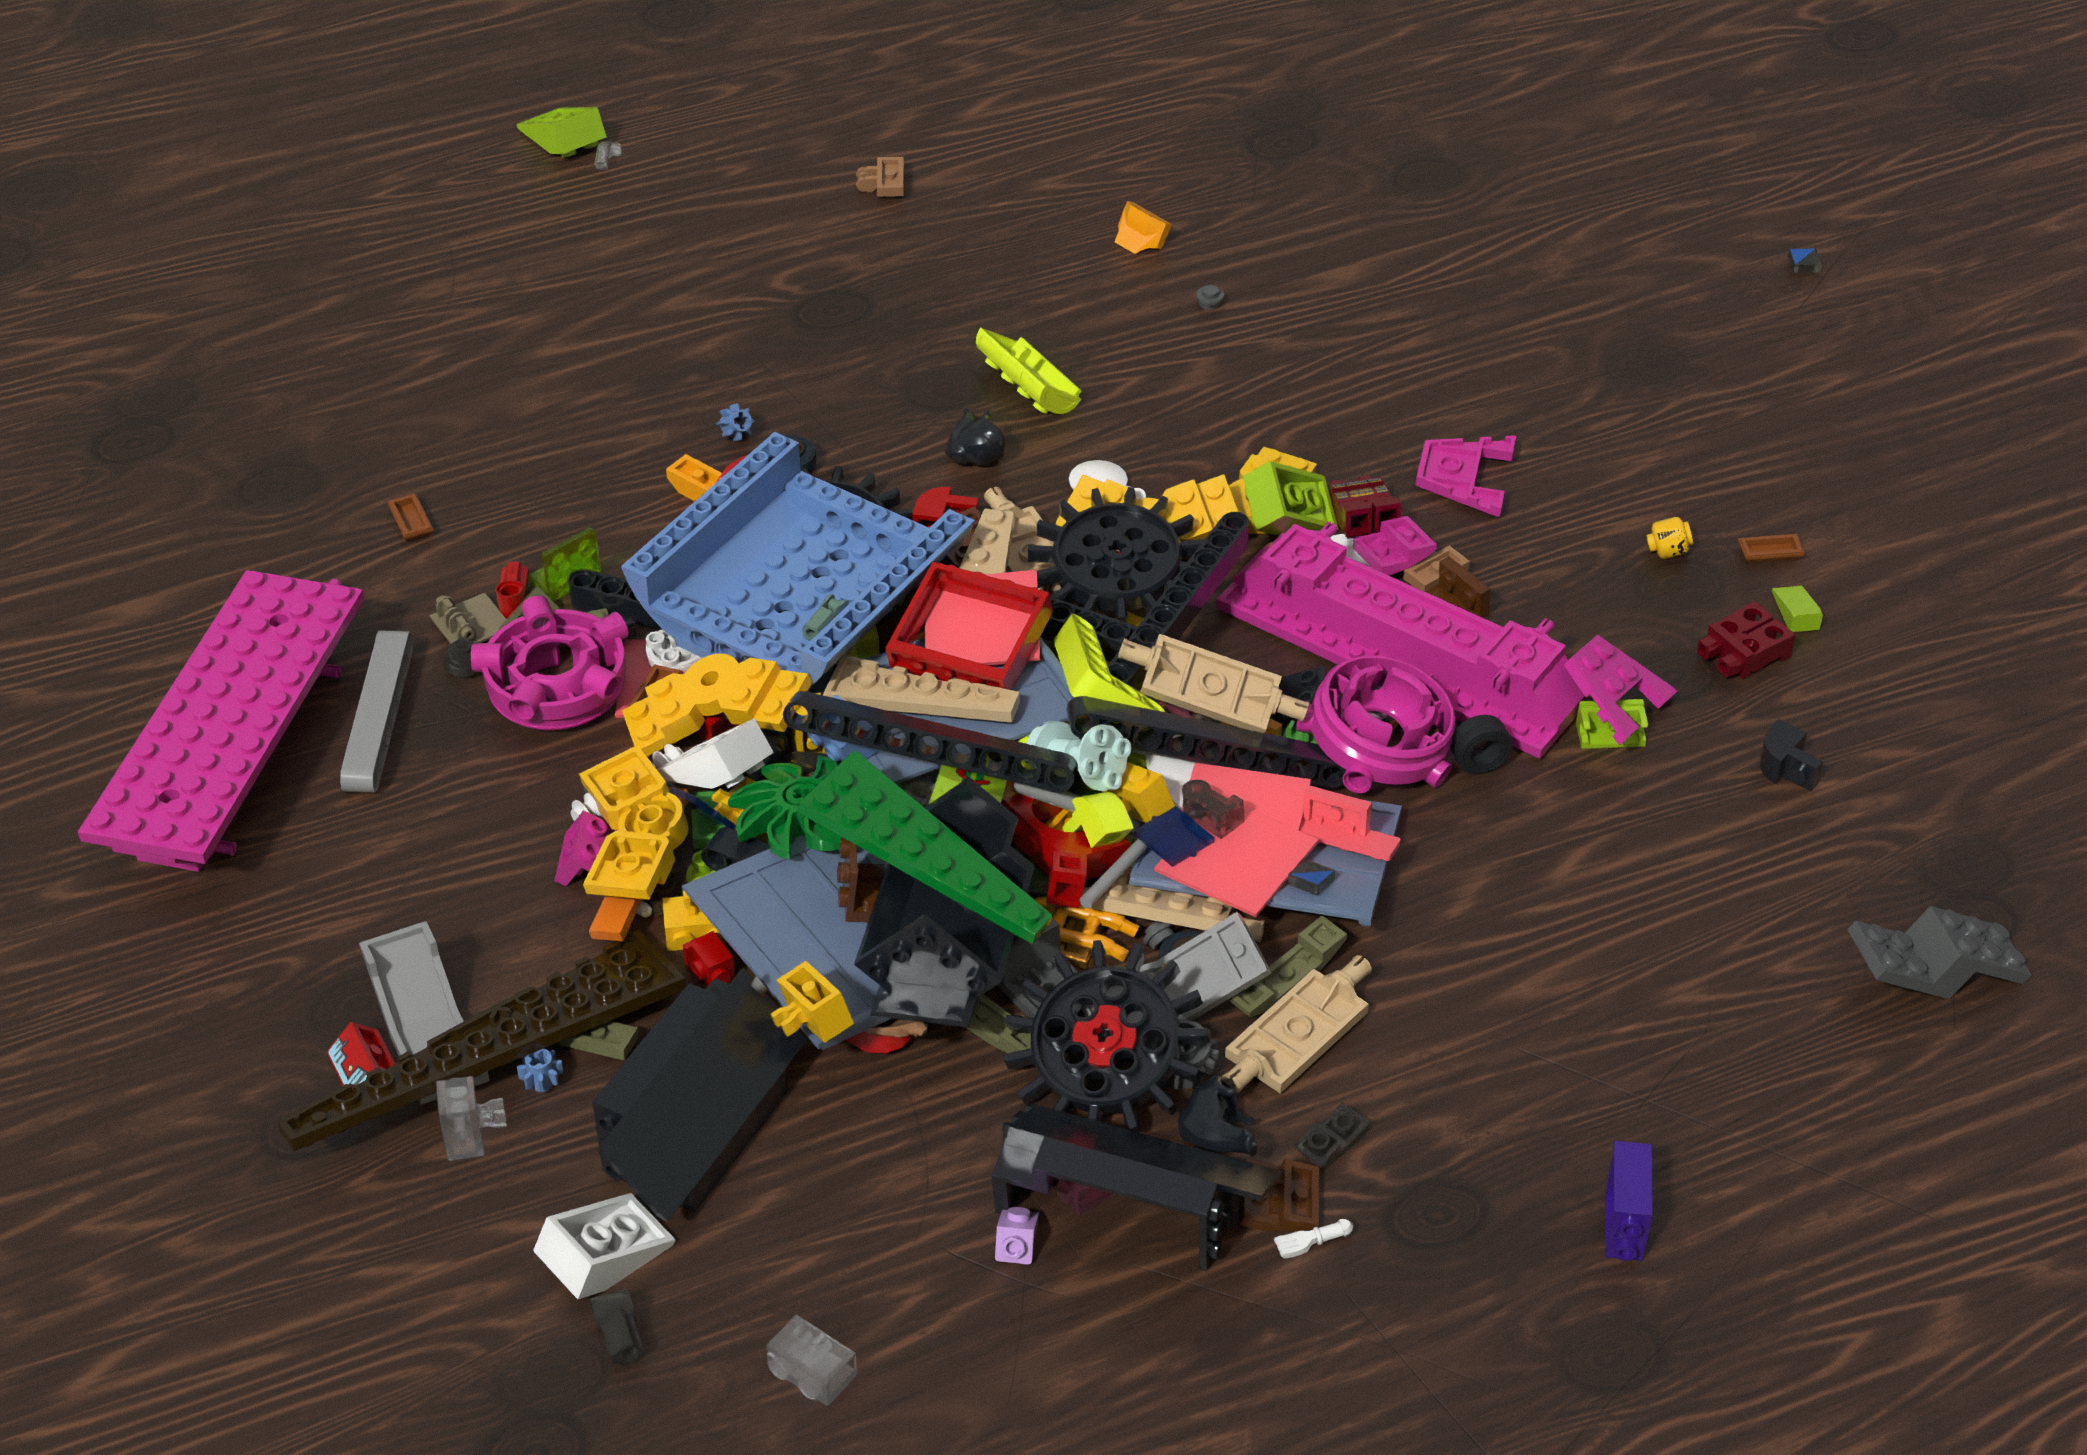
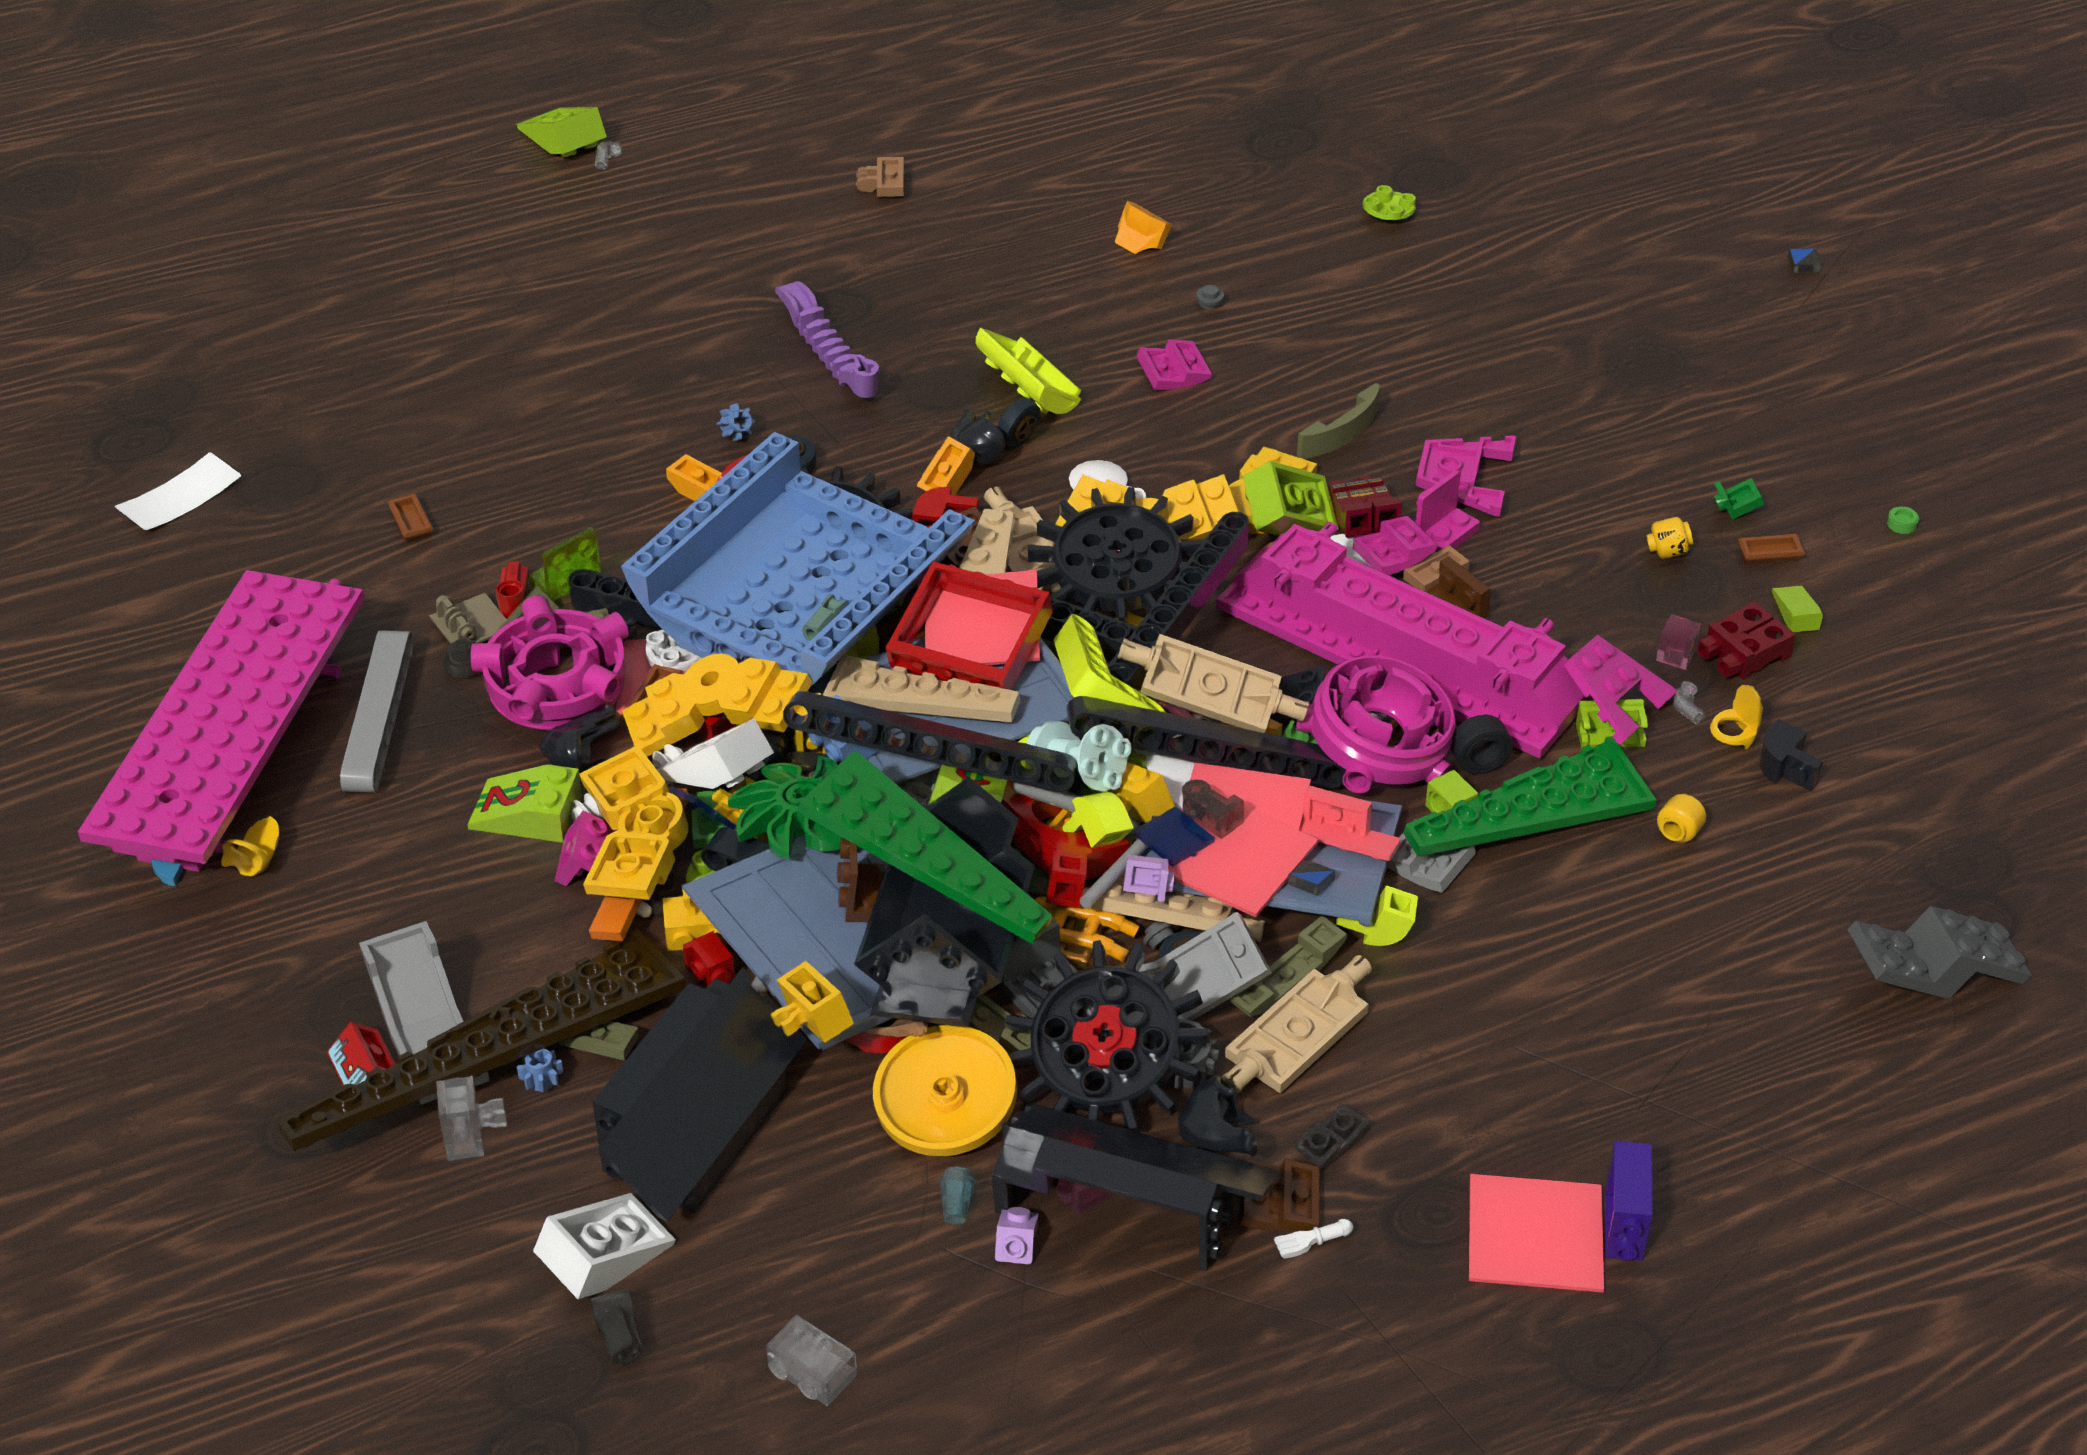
none -> white sticker [115,452,241,530]
none -> dark azure tile [151,859,184,886]
none -> yellow piece [221,816,280,877]
none -> lime slope [468,765,582,843]
none -> black piece [539,704,622,774]
none -> medium lavender piece [775,281,879,398]
none -> yellow dish [873,1025,1017,1156]
none -> light orange slope [917,436,975,495]
none -> clear light blue cone [940,1167,976,1225]
none -> black wheel [997,398,1041,448]
none -> lavender bracket [1123,855,1174,902]
none -> dark pink slope [1136,339,1212,390]
none -> olive slope [1297,383,1380,459]
none -> neon yellow brick [1336,885,1418,946]
none -> lime dish [1363,185,1416,220]
none -> light grey slope [1387,819,1476,893]
none -> green wing [1404,736,1657,857]
none -> dark pink bracket [1415,469,1480,552]
none -> lime brick [1425,770,1478,813]
none -> coral piece [1469,1174,1604,1293]
none -> clear pink brick [1656,614,1701,670]
none -> yellow head [1657,794,1706,843]
none -> clear arm [1674,681,1705,725]
none -> yellow piece [1710,685,1763,750]
none -> green bracket [1714,478,1765,520]
none -> bright green tile [1887,507,1919,534]

